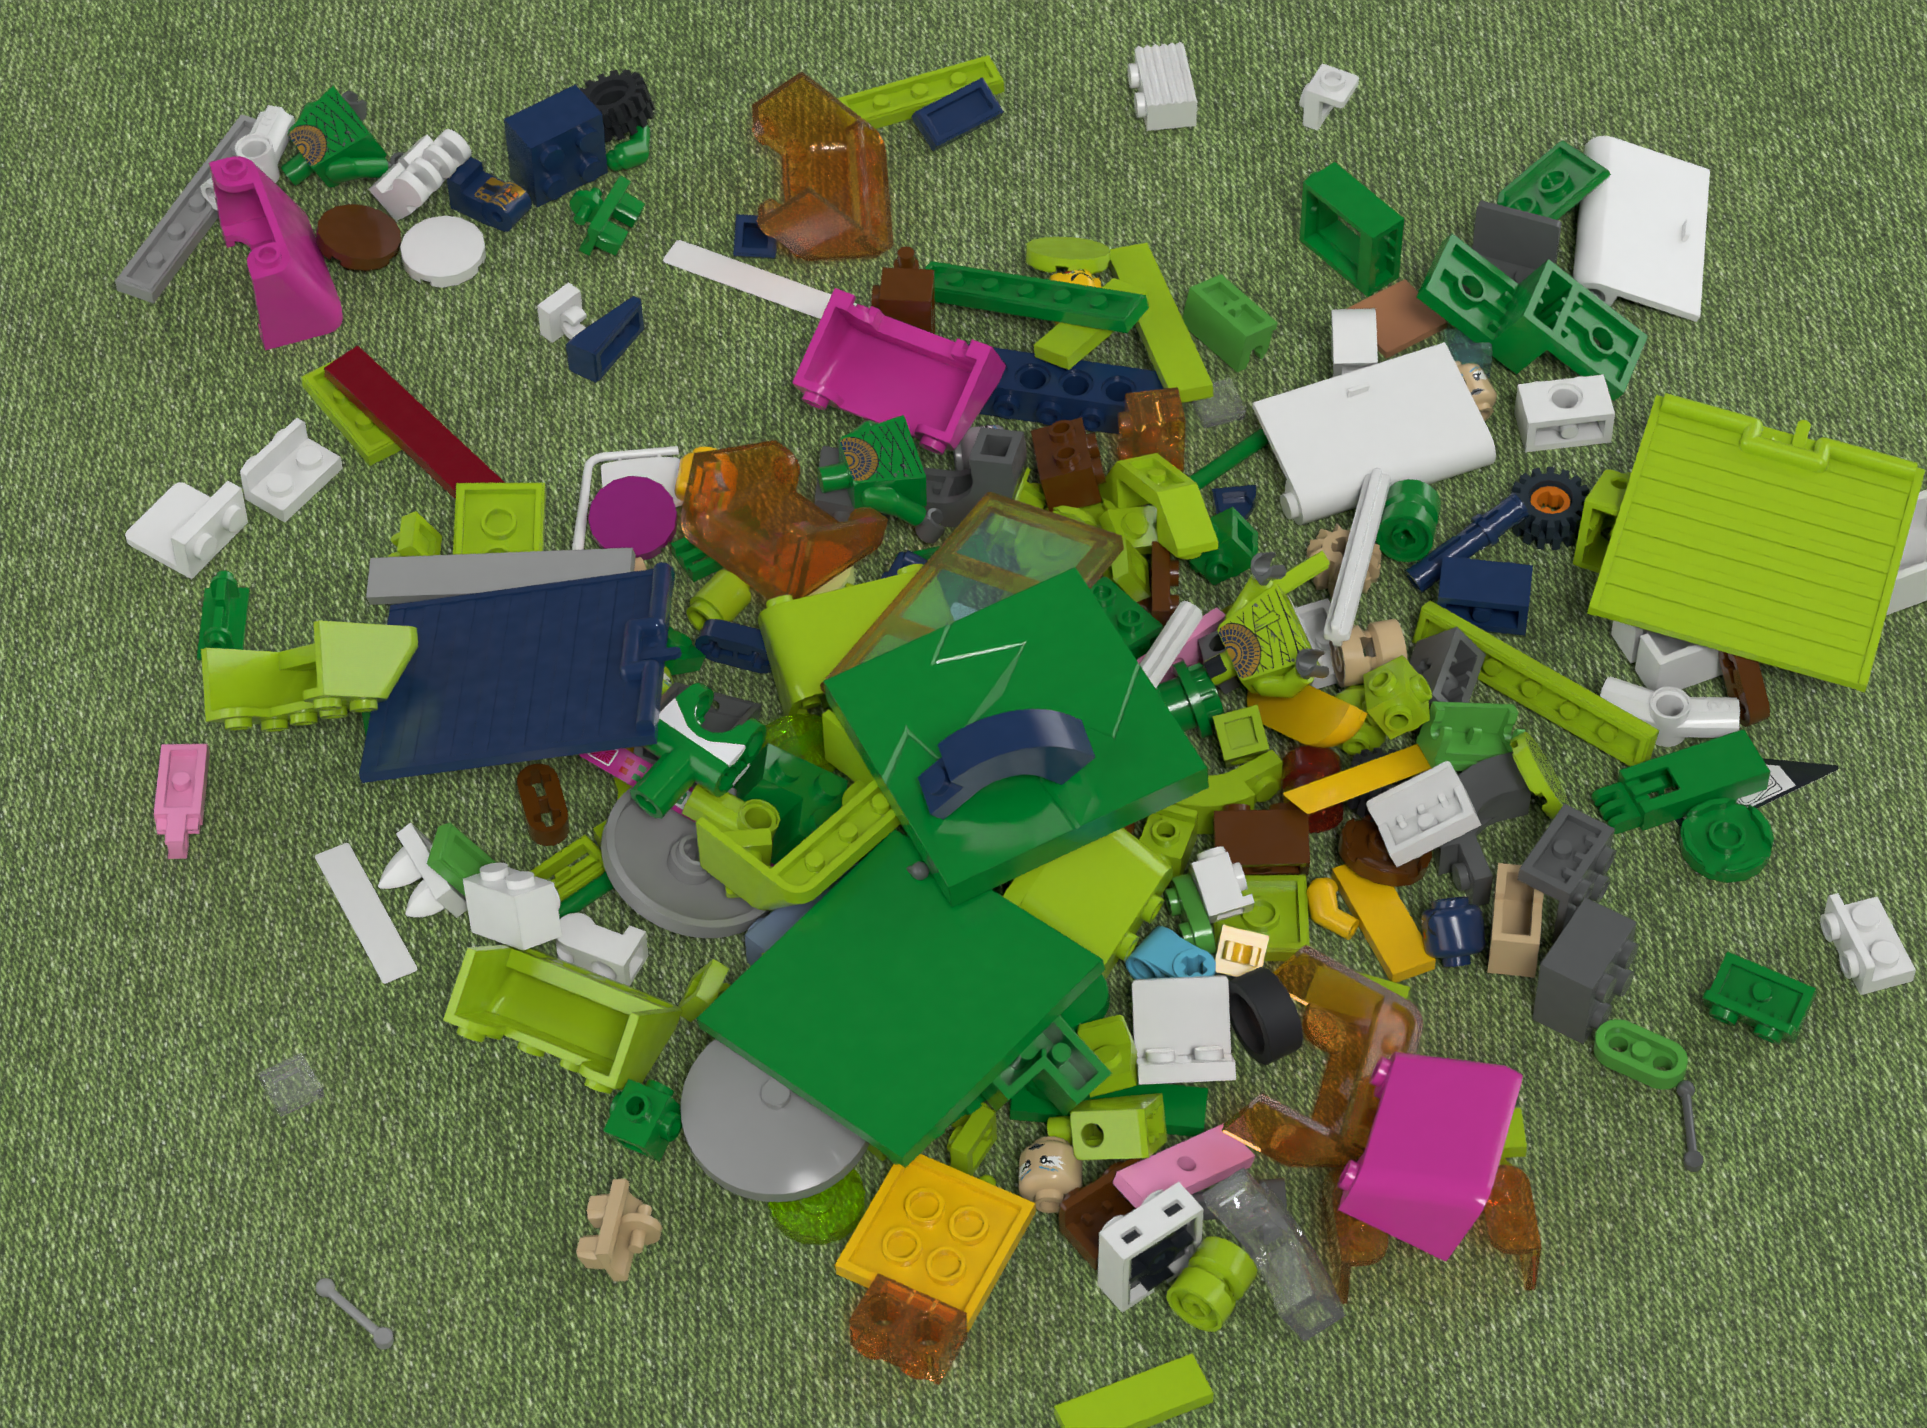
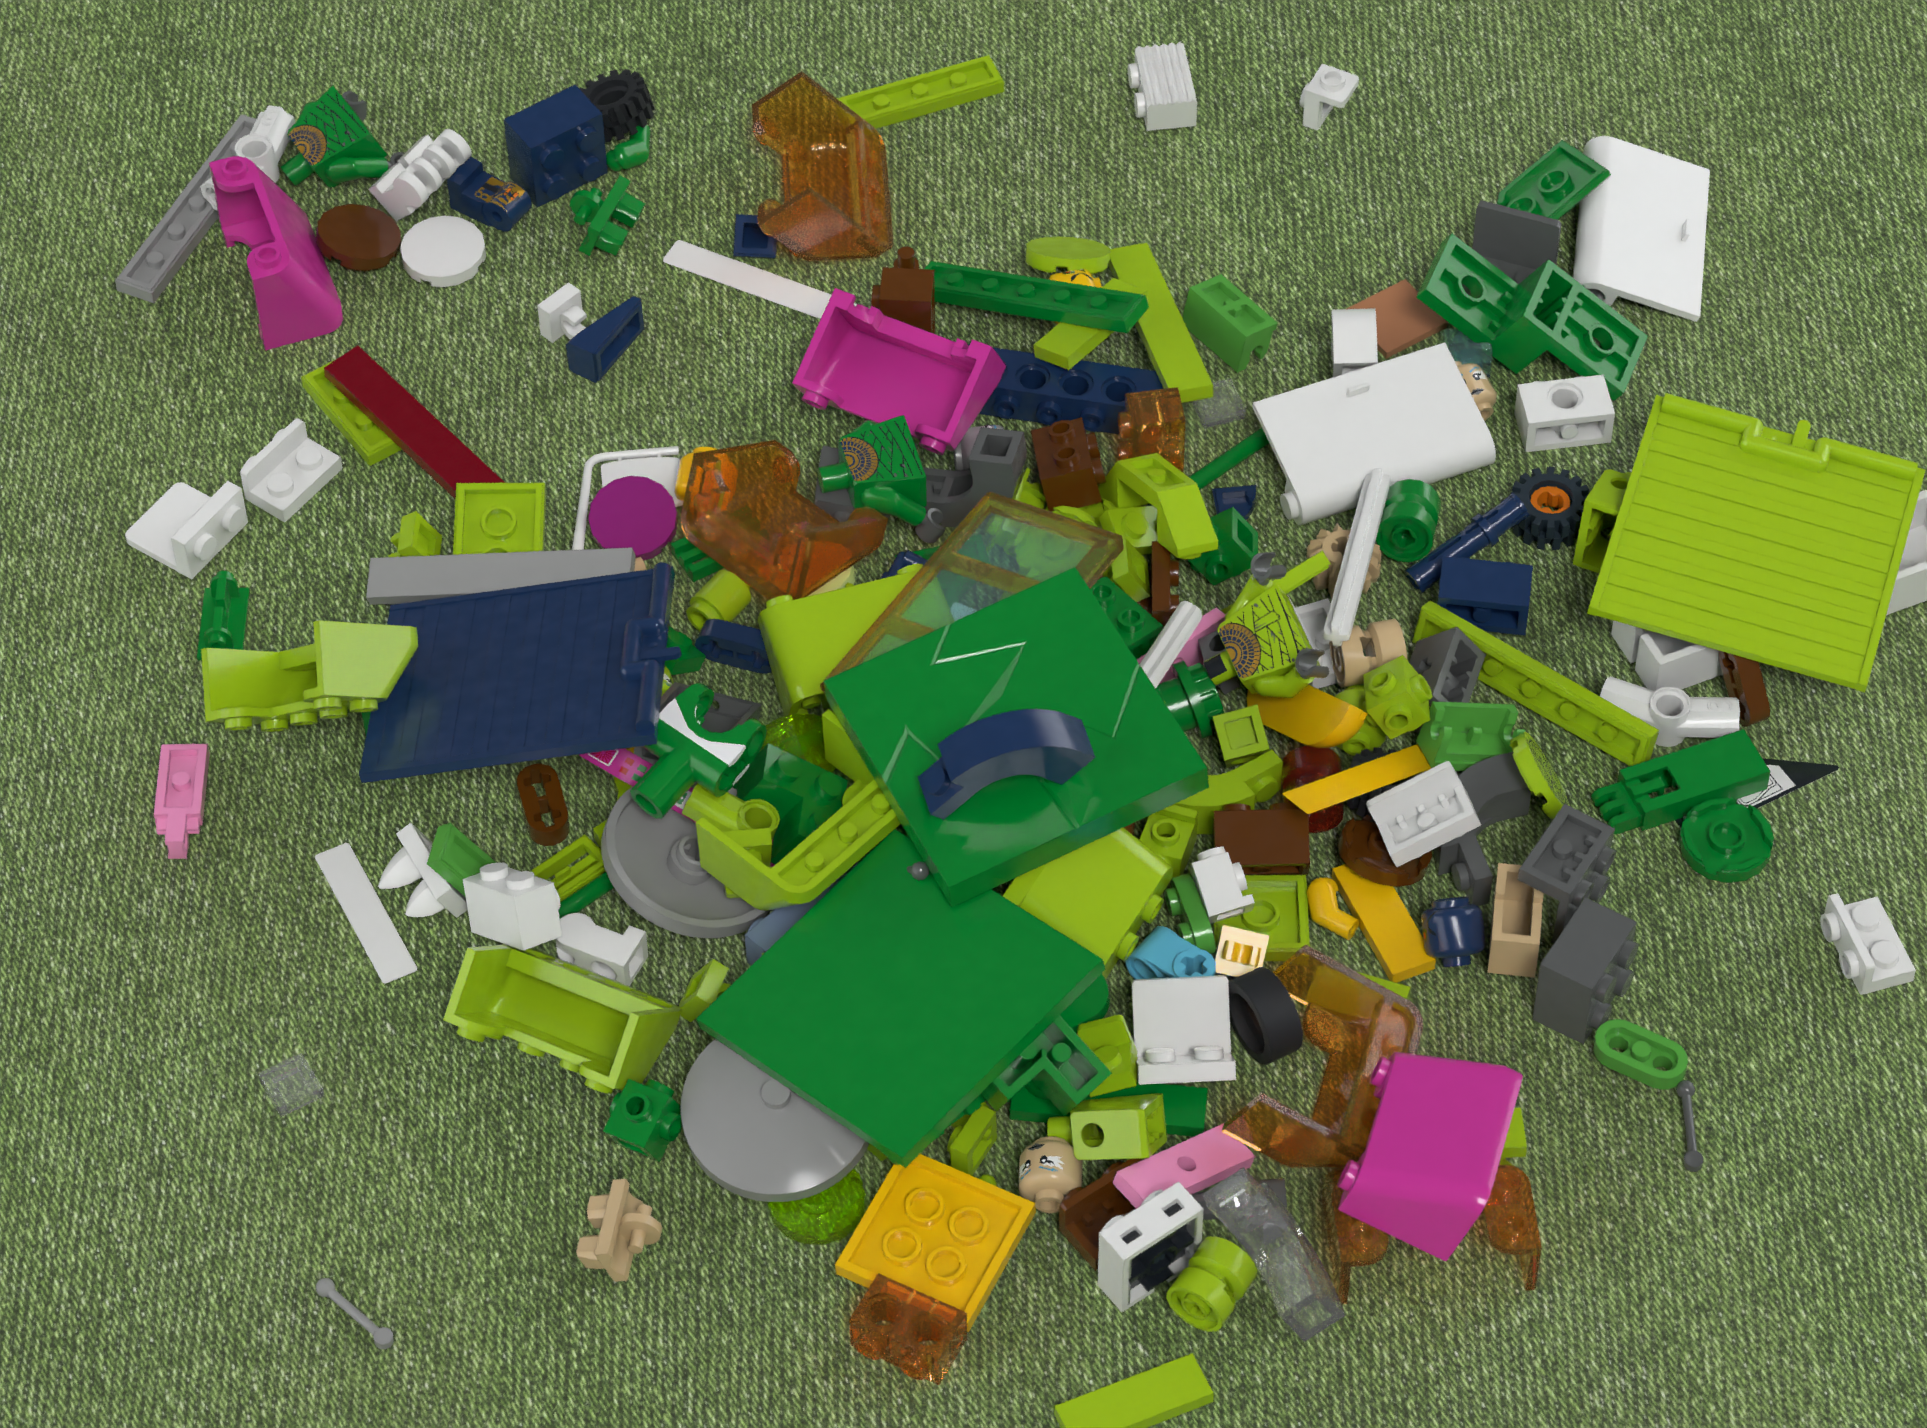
dark blue tile [911,77,1004,152] -> none
green window [1299,162,1404,297] -> none
green bracket [1702,951,1817,1045] -> none

